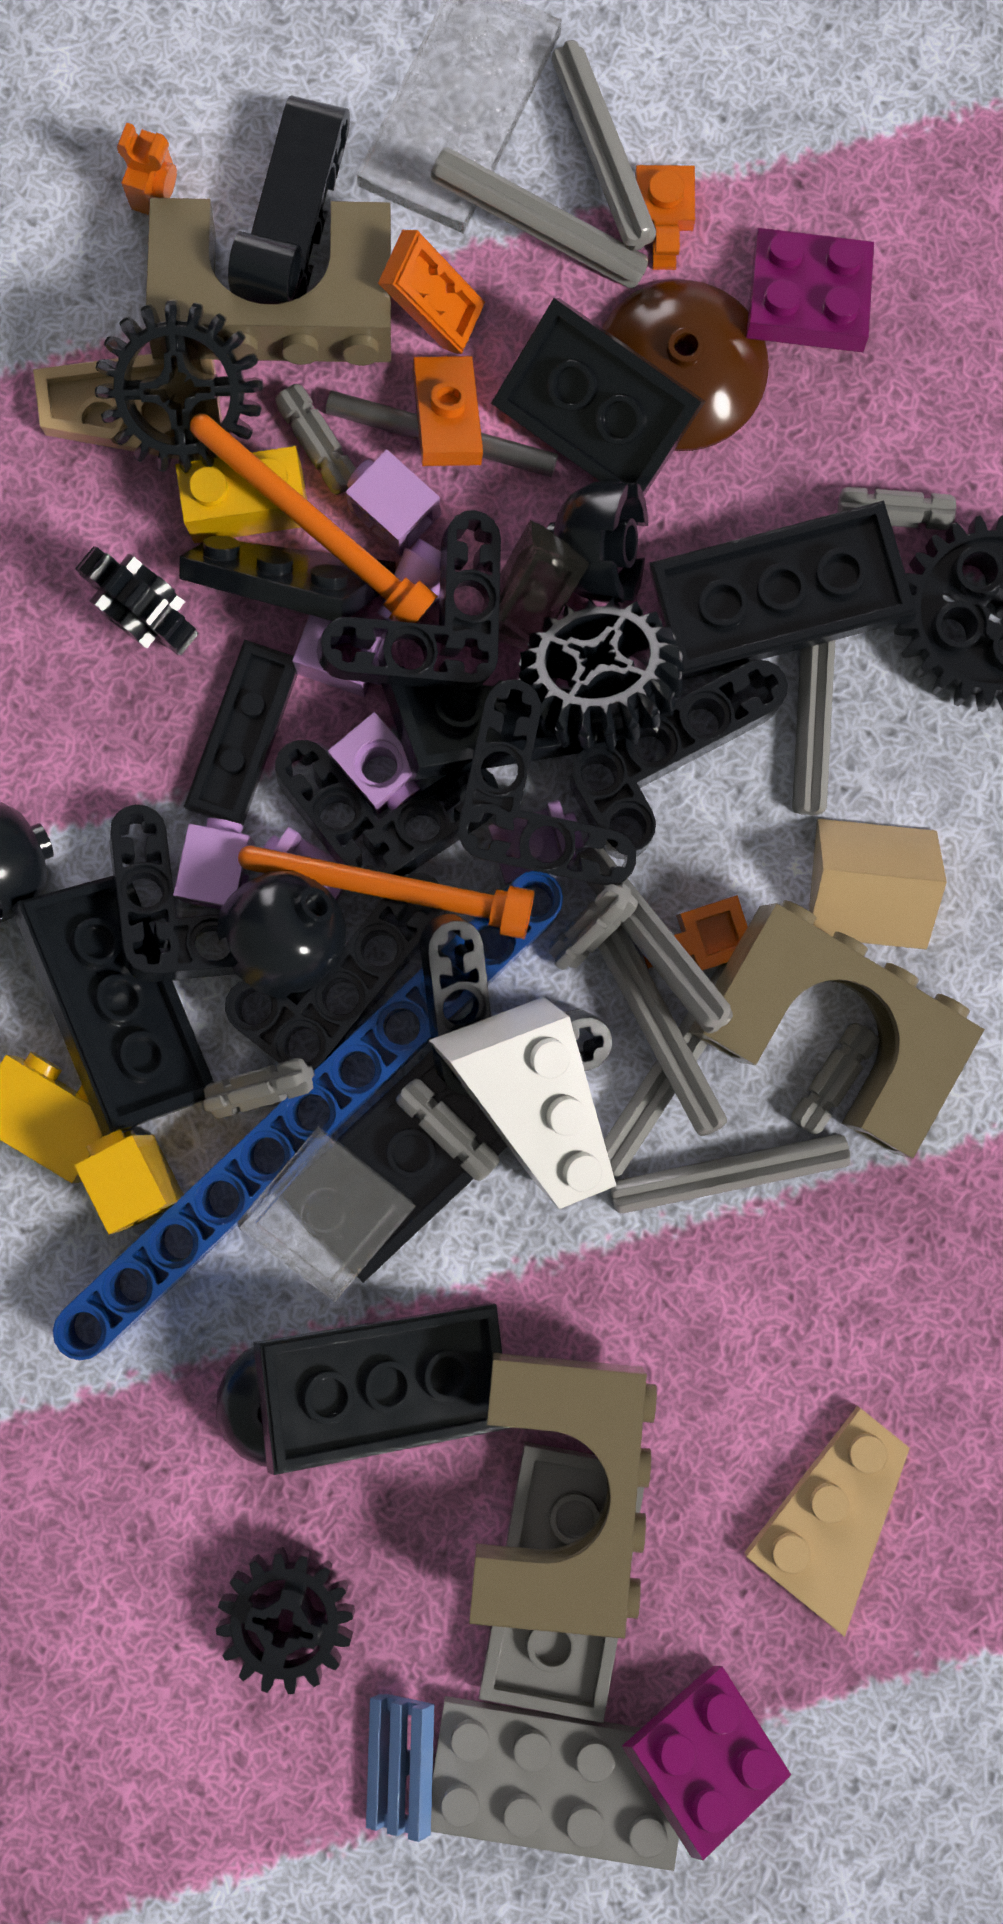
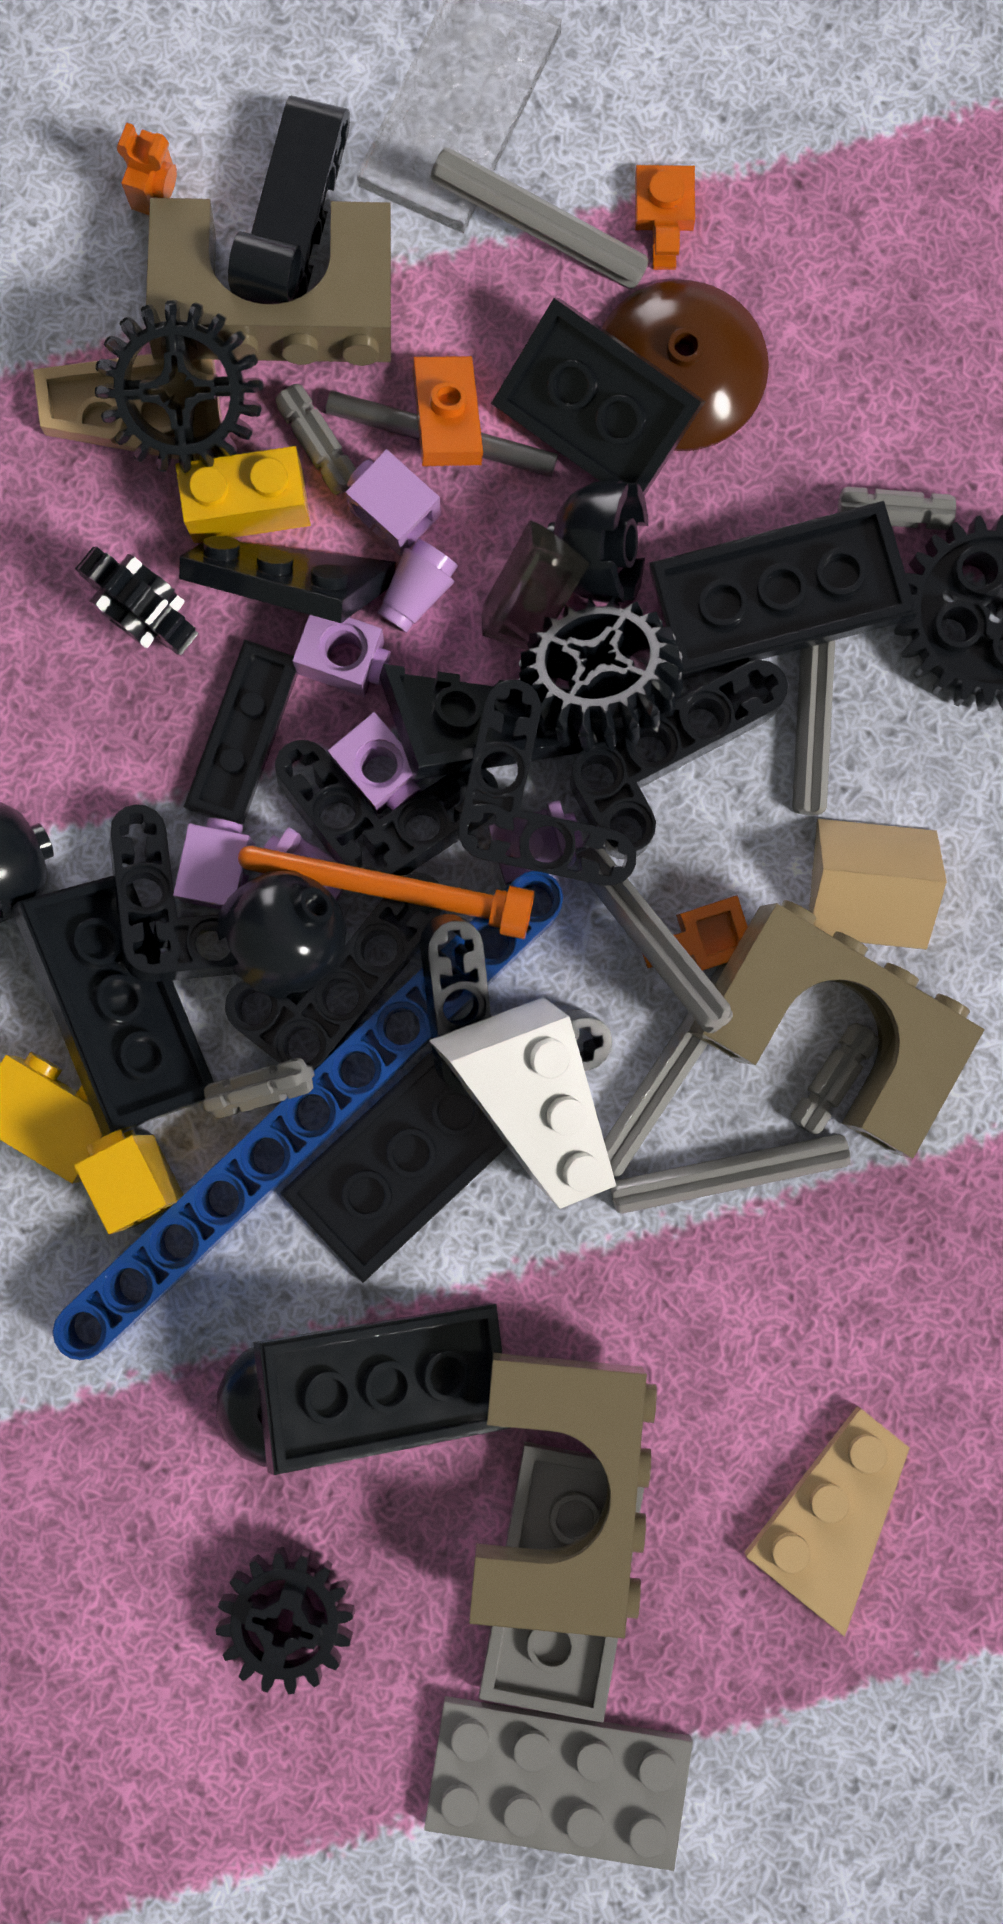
orange piece [190,414,438,623] -> none
clear tile [237,1126,416,1302] -> none
black beam [316,510,501,691] -> none
medium blue tile [366,1694,434,1842] -> none
orange plate [378,230,485,354] -> none
light grey axle [396,1079,500,1181] -> none
light grey axle [549,883,638,970] -> none
light grey axle [551,40,656,251] -> none
light grey axle [598,925,727,1136] -> none
magenta plate [621,1666,791,1860] -> none
magenta plate [746,228,874,353] -> none

